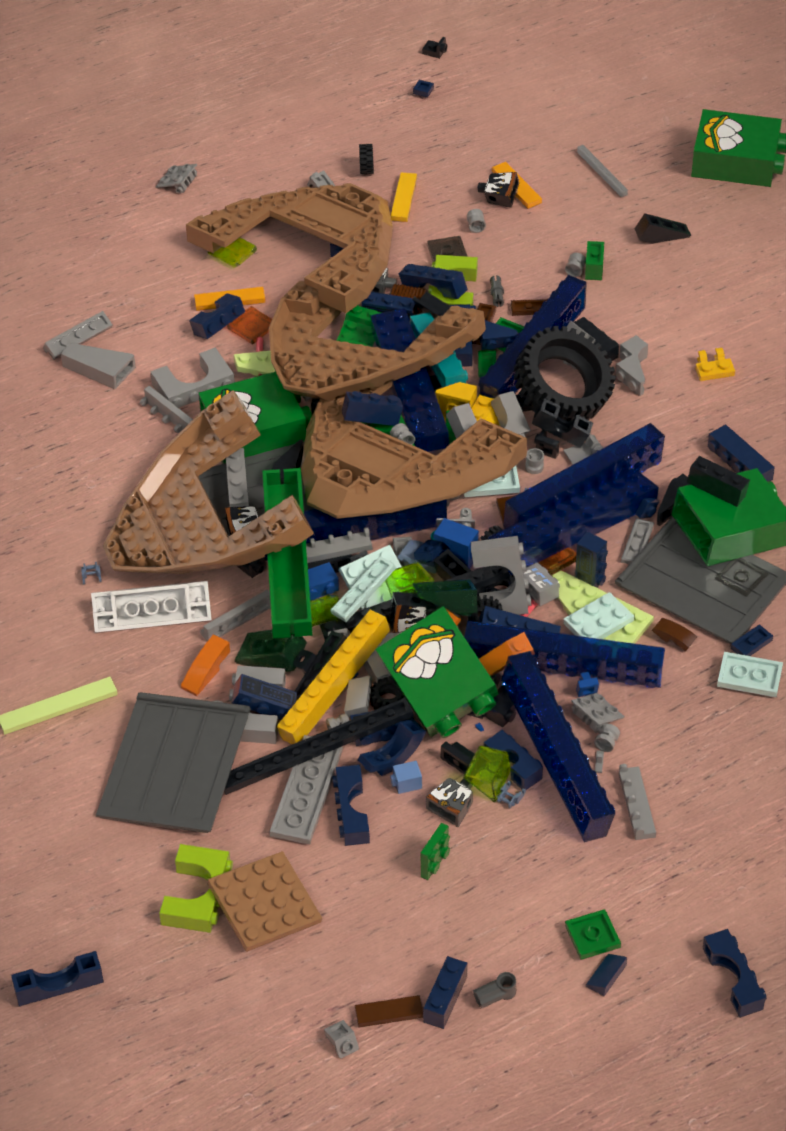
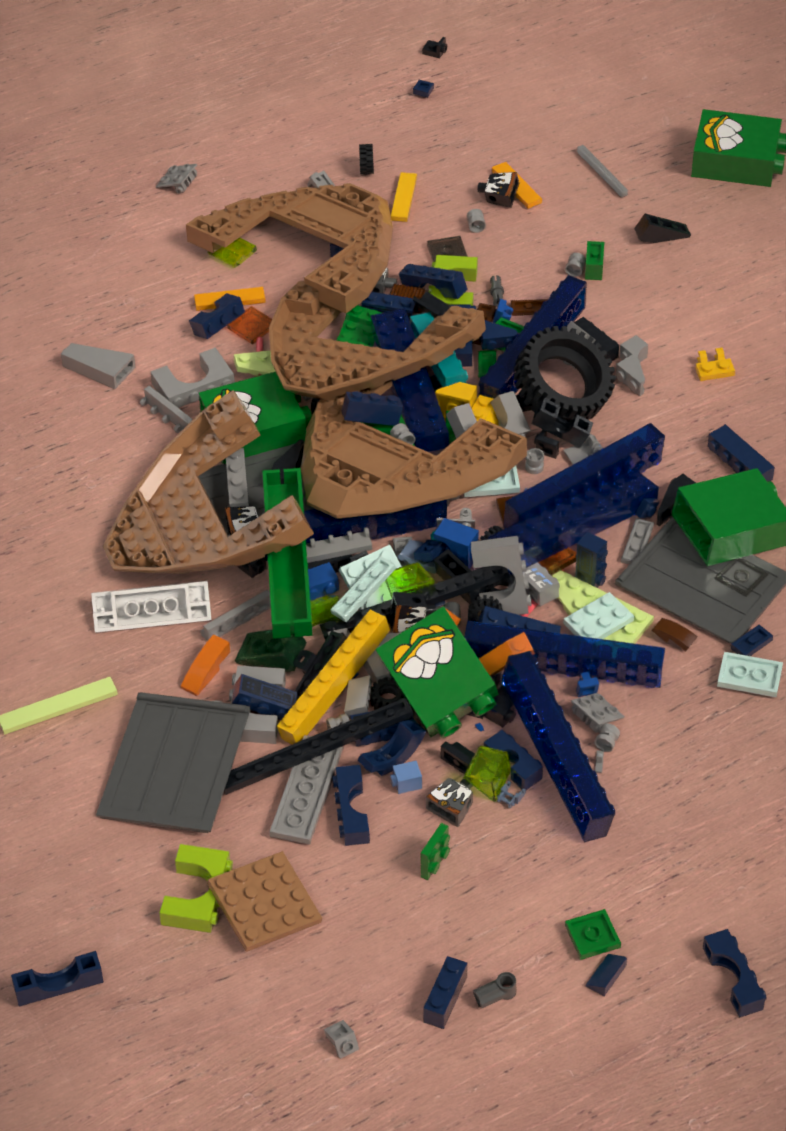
light grey hinge [43,311,113,359] -> none
sand blue piece [81,562,102,584] -> none
reddish brown tile [355,995,423,1028] -> none
clear green slope [412,579,477,616] -> none
light grey hinge [619,764,656,840] -> none
black brick [687,456,750,507] -> none
none -> blue tile [493,299,513,323]

